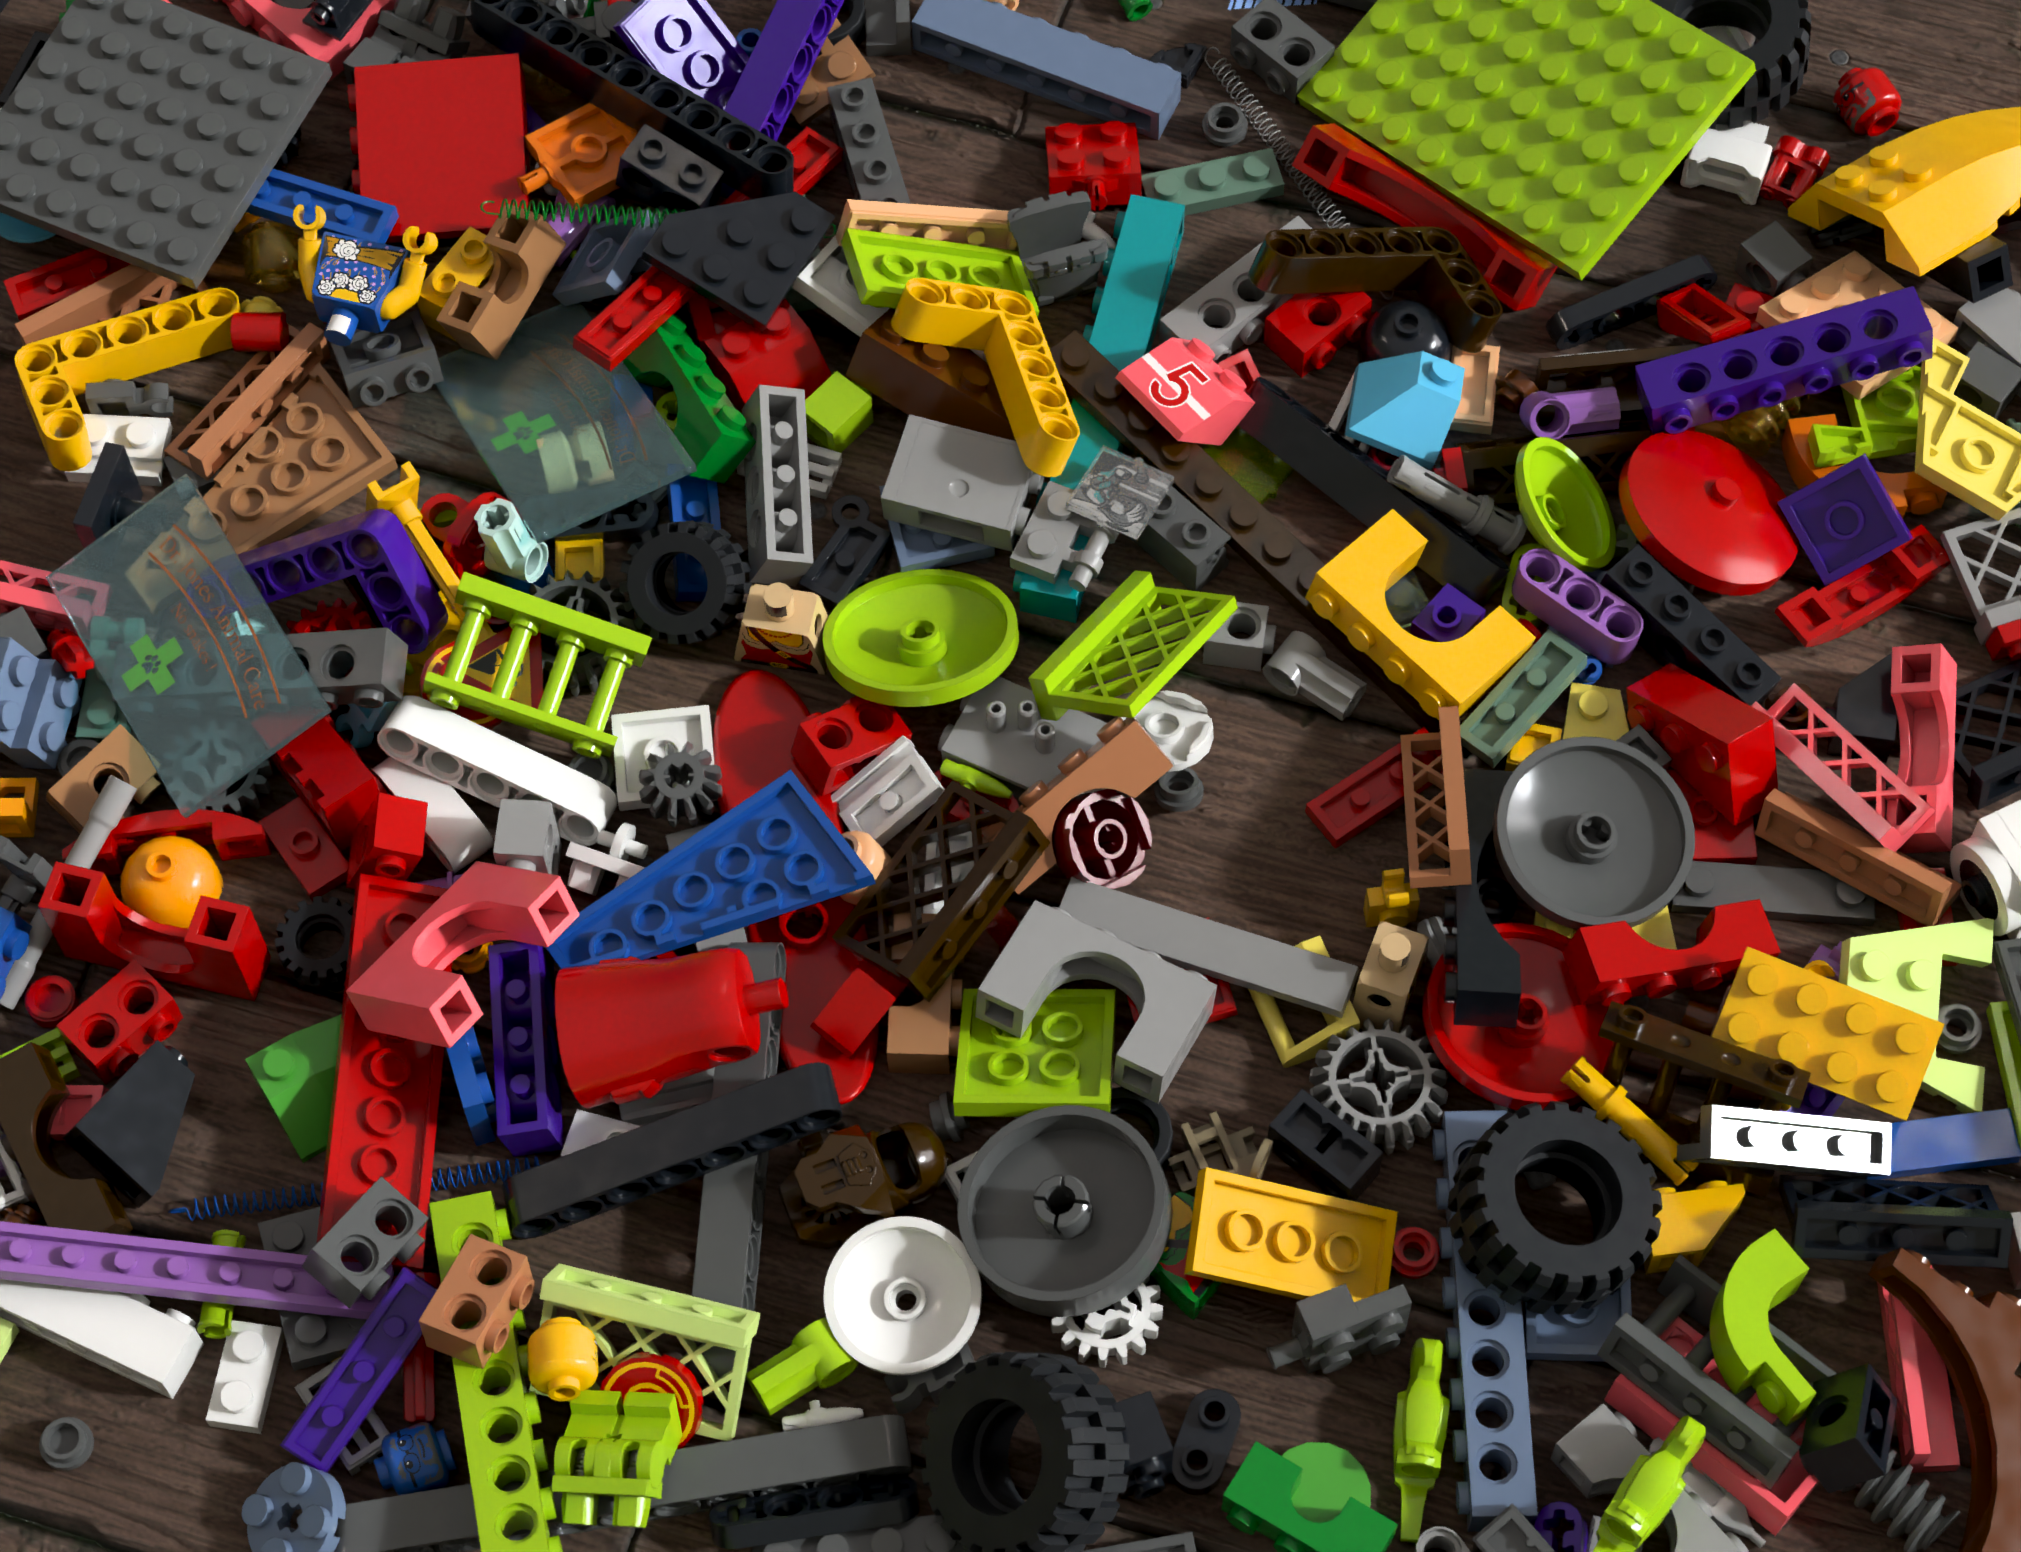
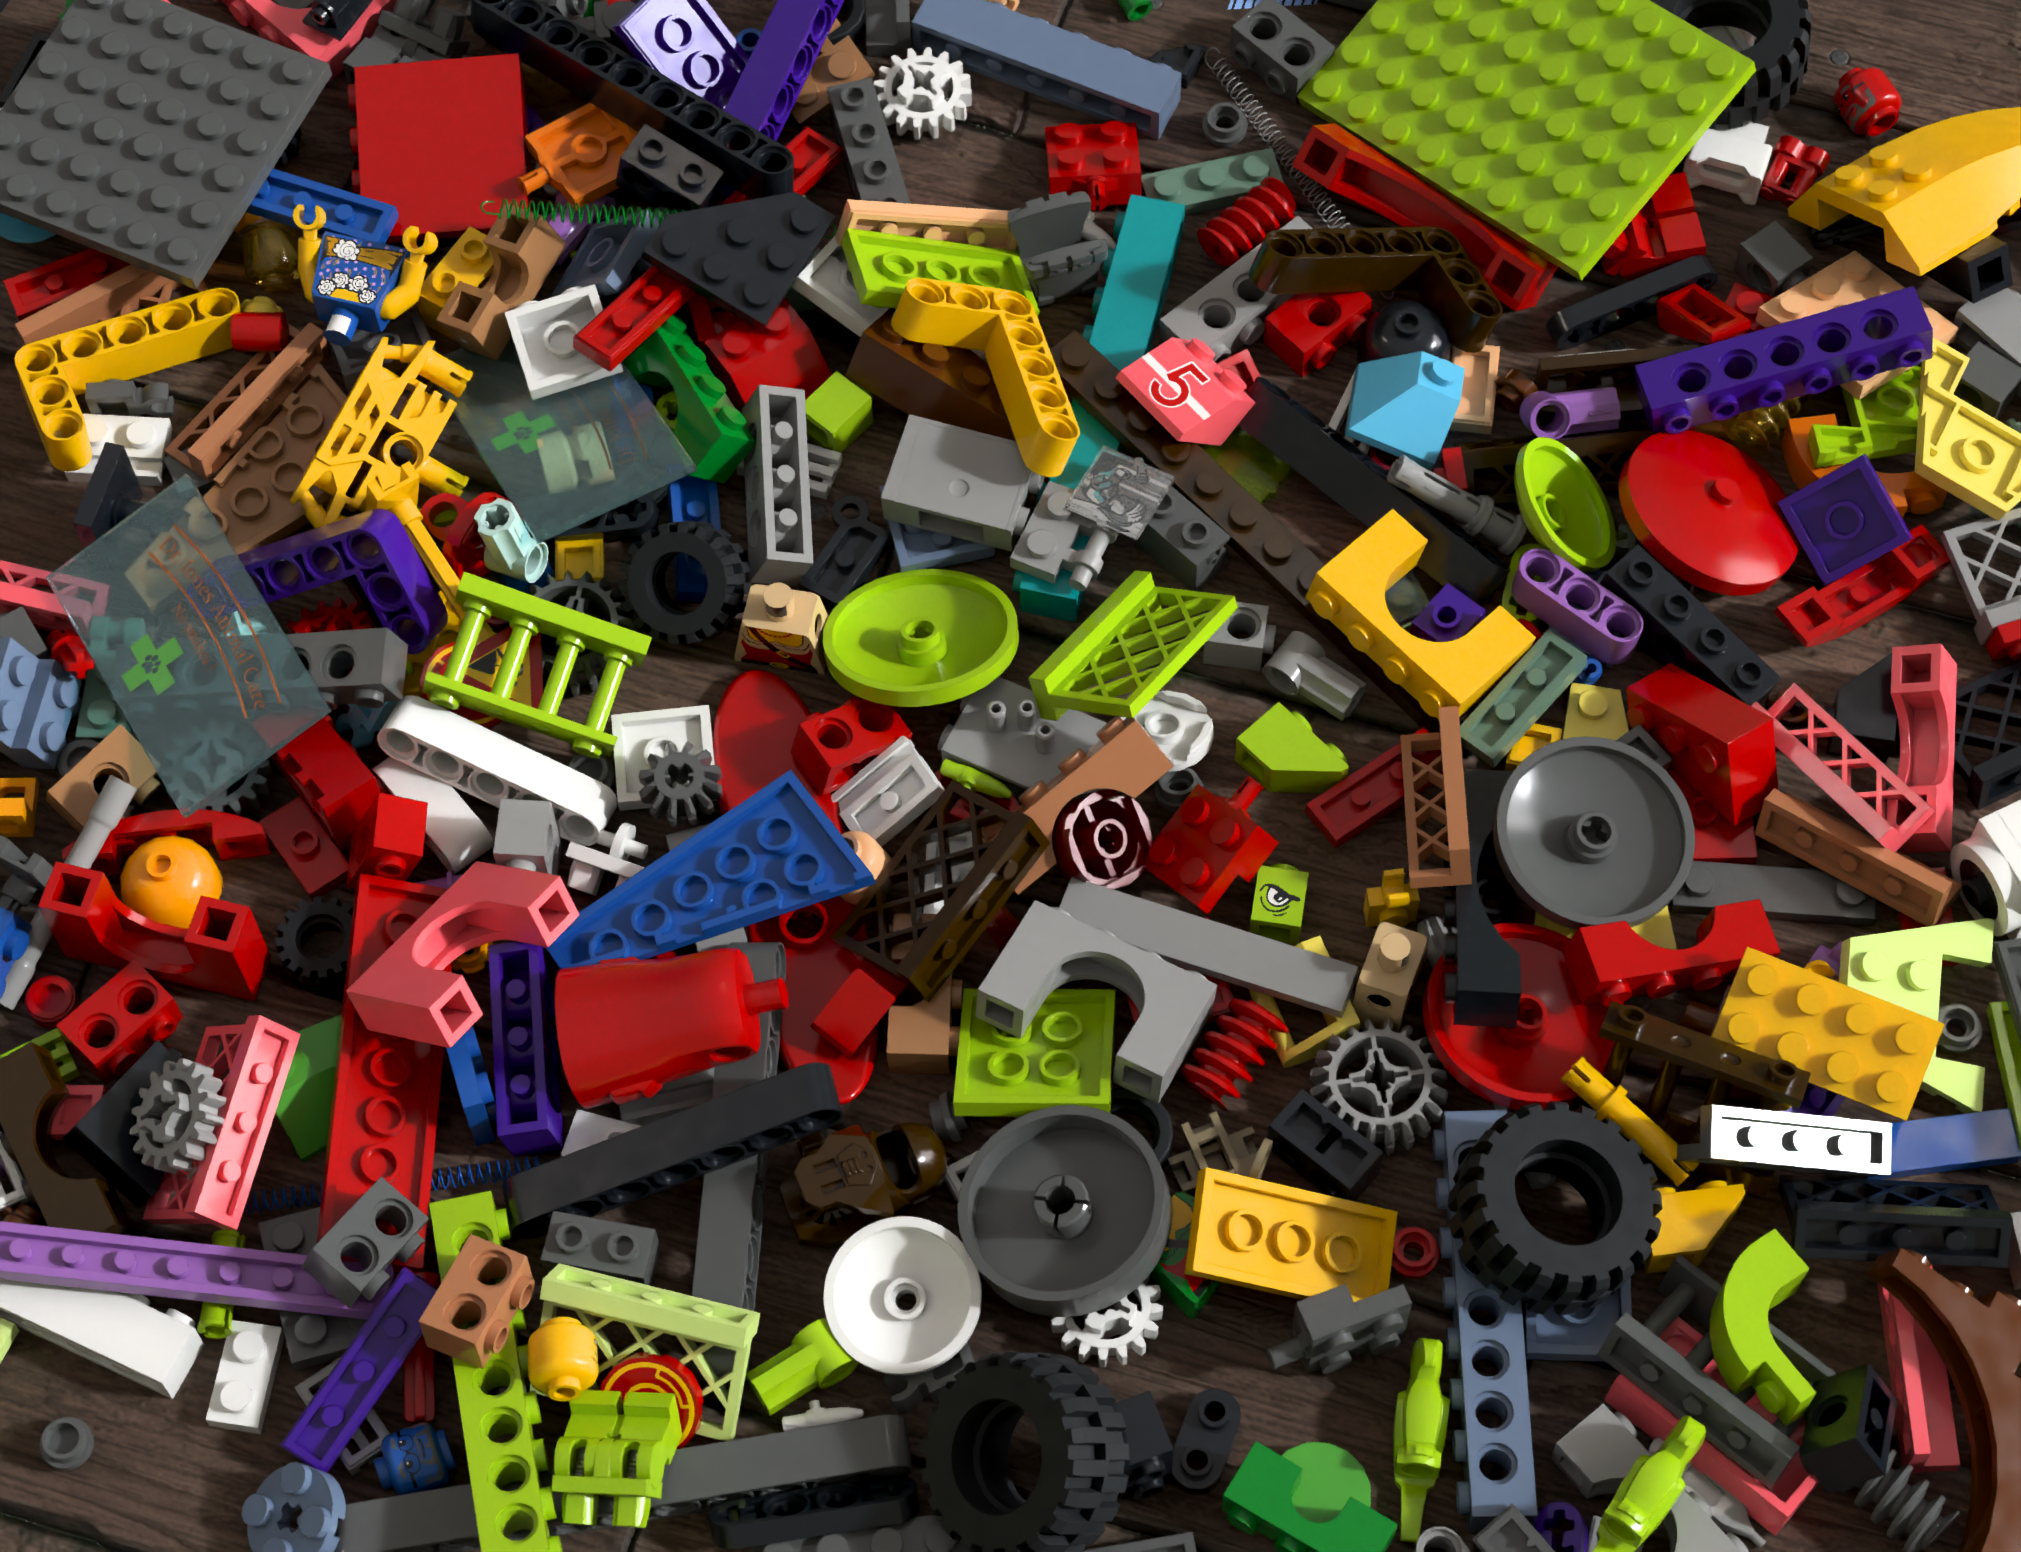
none -> light grey gear [130,1058,226,1174]
none -> coral fence [142,1015,301,1230]
none -> yellow piece [289,337,473,528]
none -> white plate [504,284,624,400]
none -> dark grey brick [541,1211,661,1286]
none -> white gear [874,47,972,140]
none -> red plate [1141,775,1279,914]
none -> red piece [1180,998,1290,1112]
none -> red piece [1196,176,1296,269]
none -> lime slope [1235,702,1349,793]
none -> lime brick [1249,864,1309,946]
none -> red hips [1601,172,1706,280]

